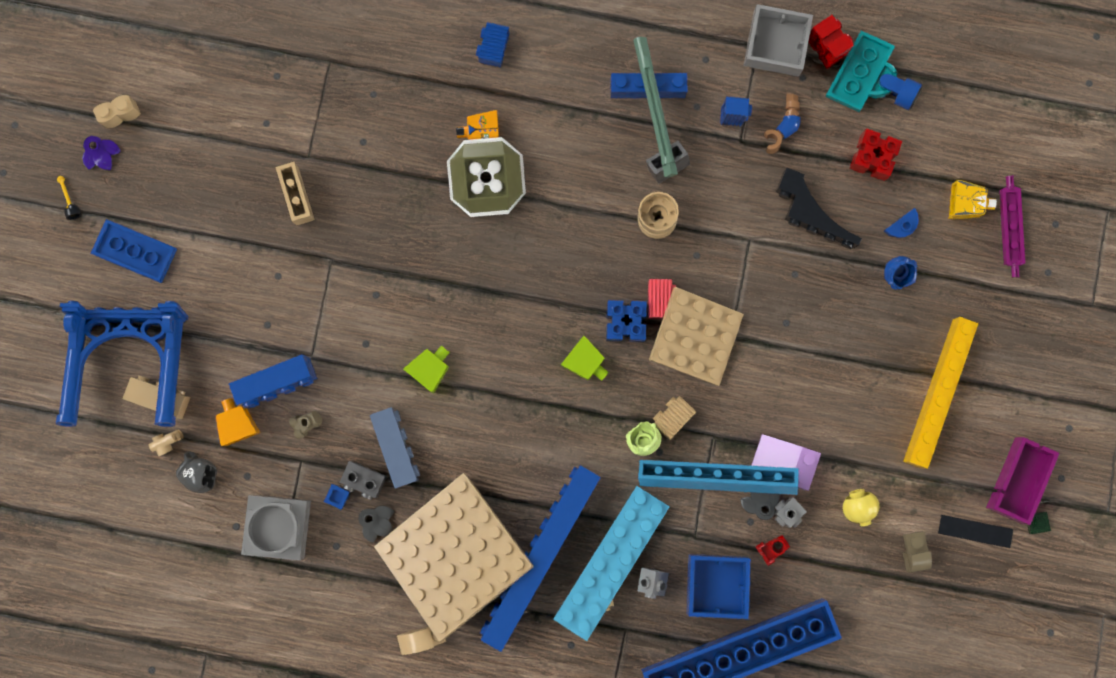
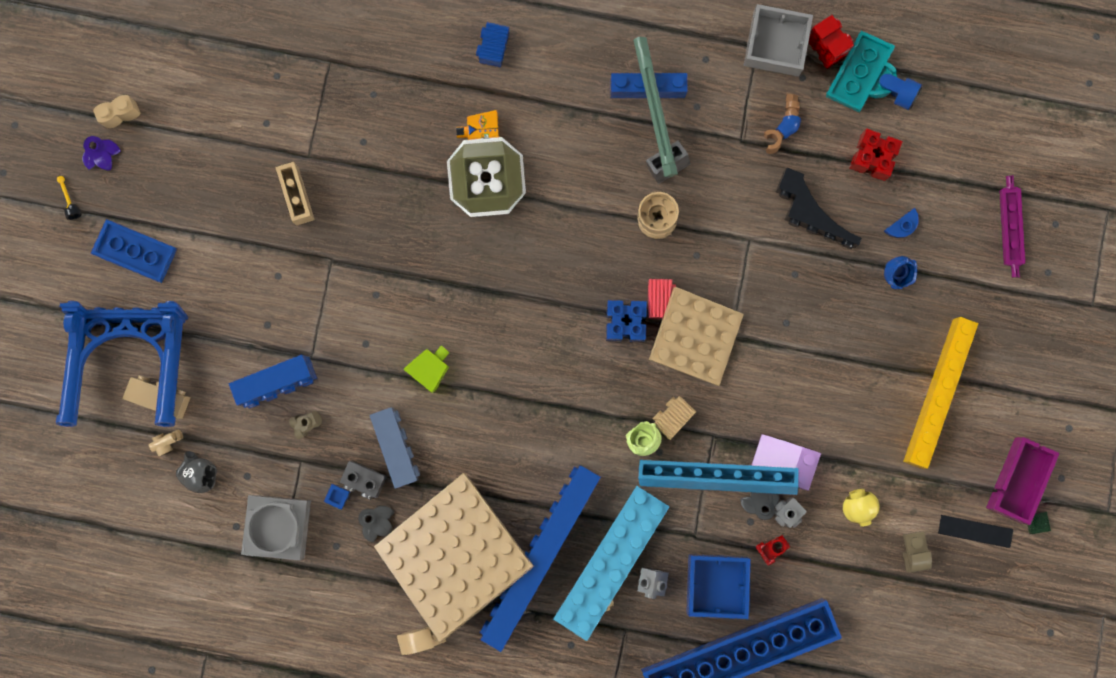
light orange torso [216,398,260,446] -> none
lime torso [561,335,609,381] -> none
blue brick [720,96,752,127] -> none
yellow torso [949,180,997,219] -> none

